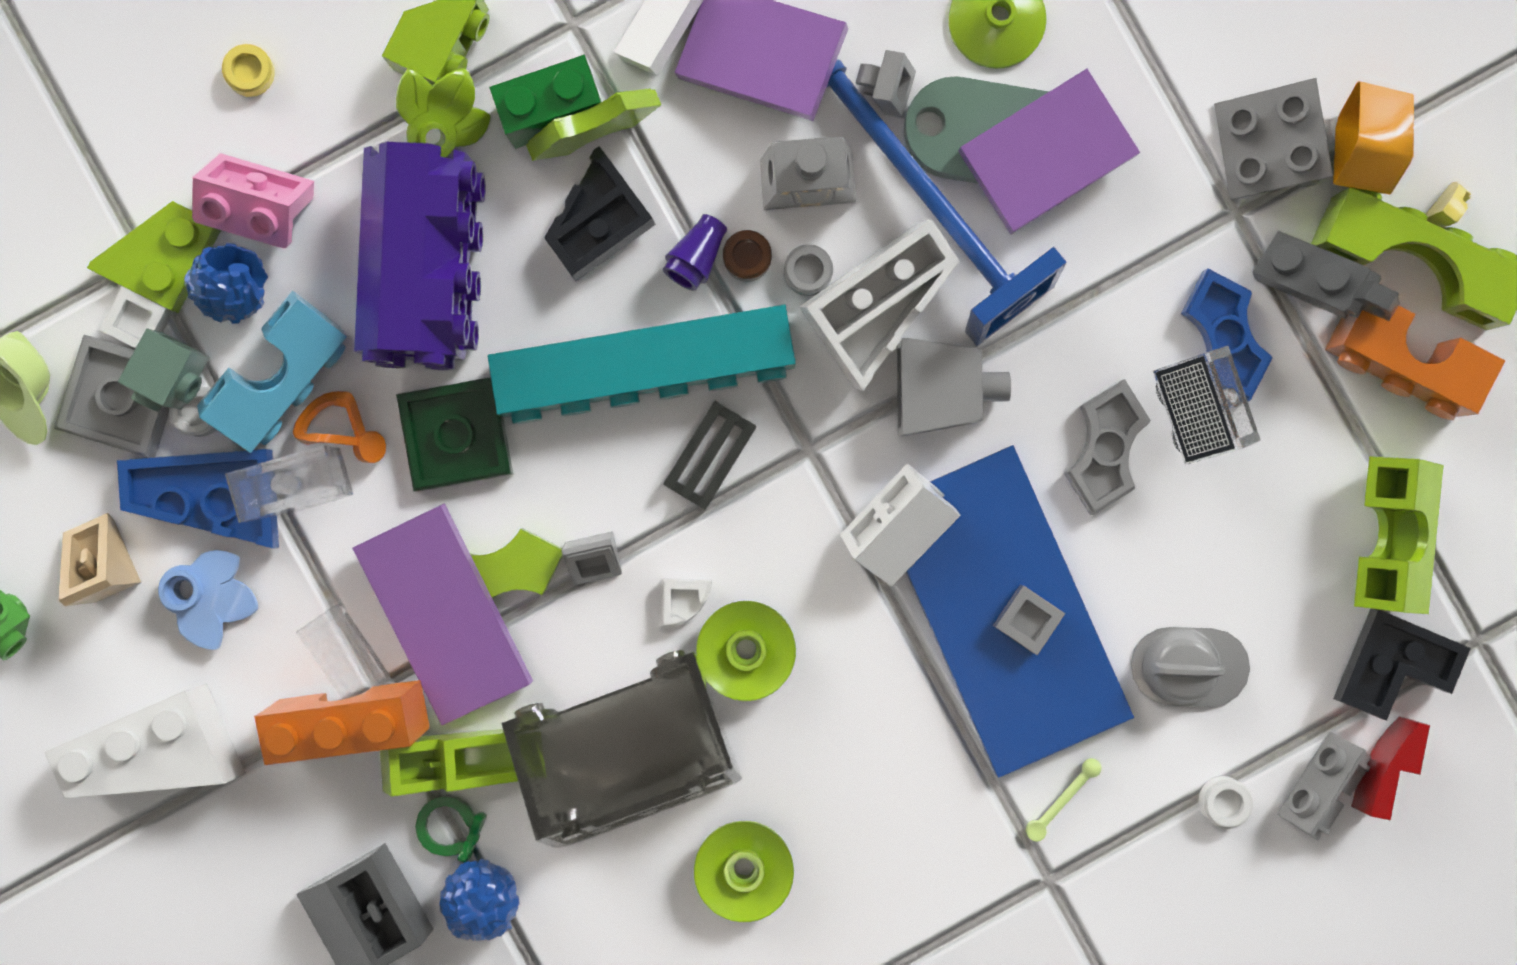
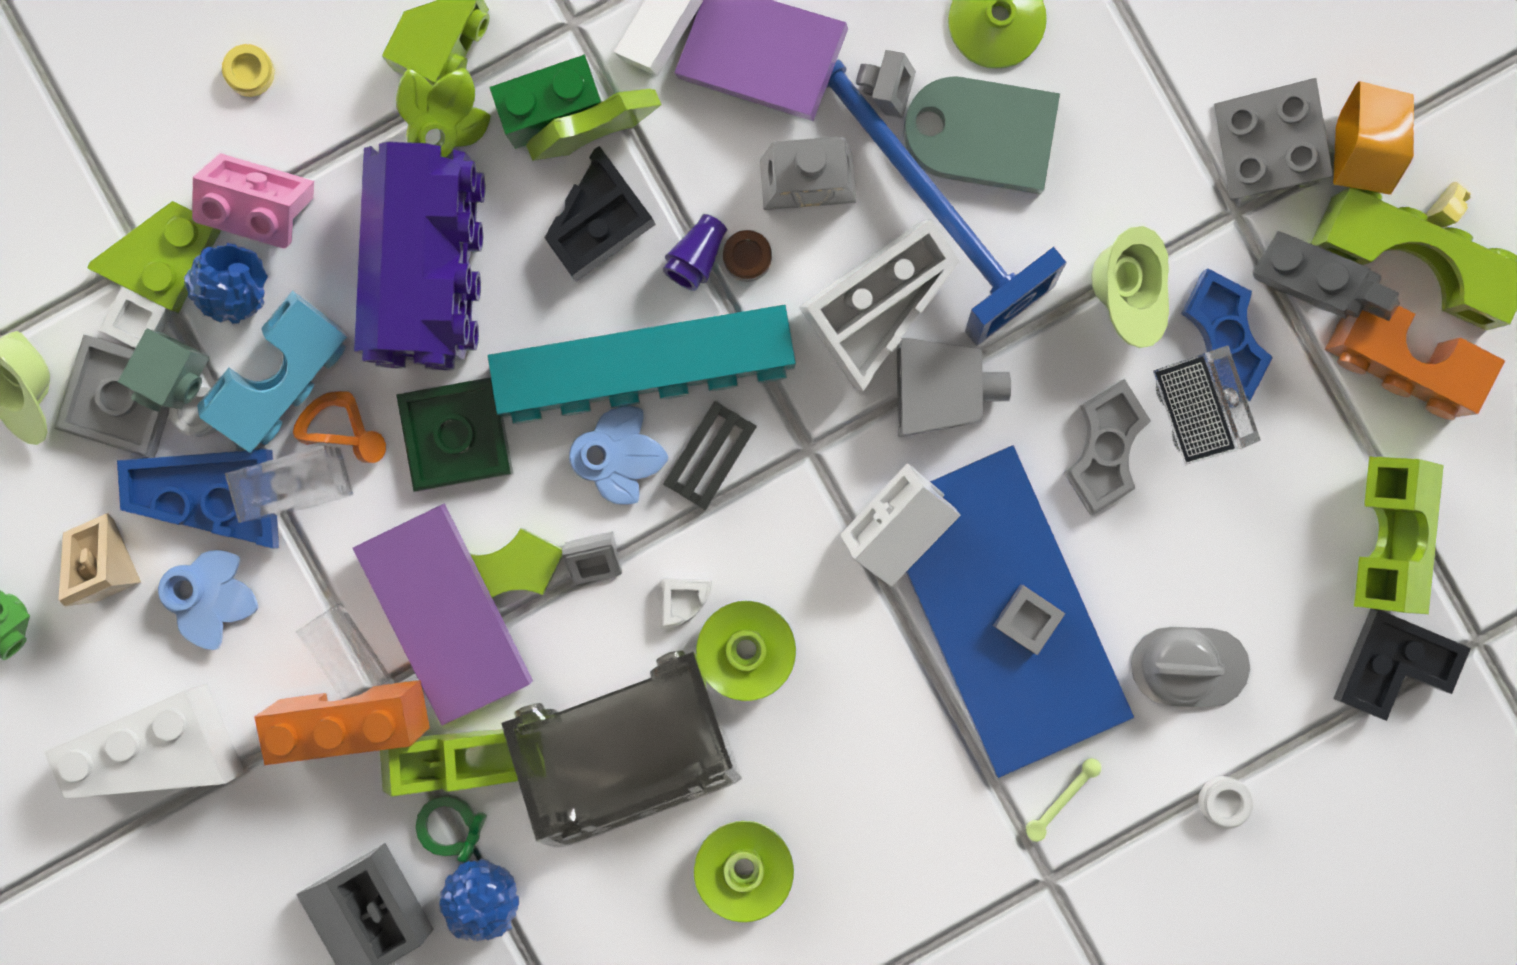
light grey tile [784,244,833,296] -> none
medium lavender tile [958,68,1140,234] -> none
light grey hinge [1277,732,1371,840] -> none
red slope [1351,716,1430,821] -> none
none -> light blue plate [569,406,668,505]
none -> yellowish green piece [1091,226,1169,348]

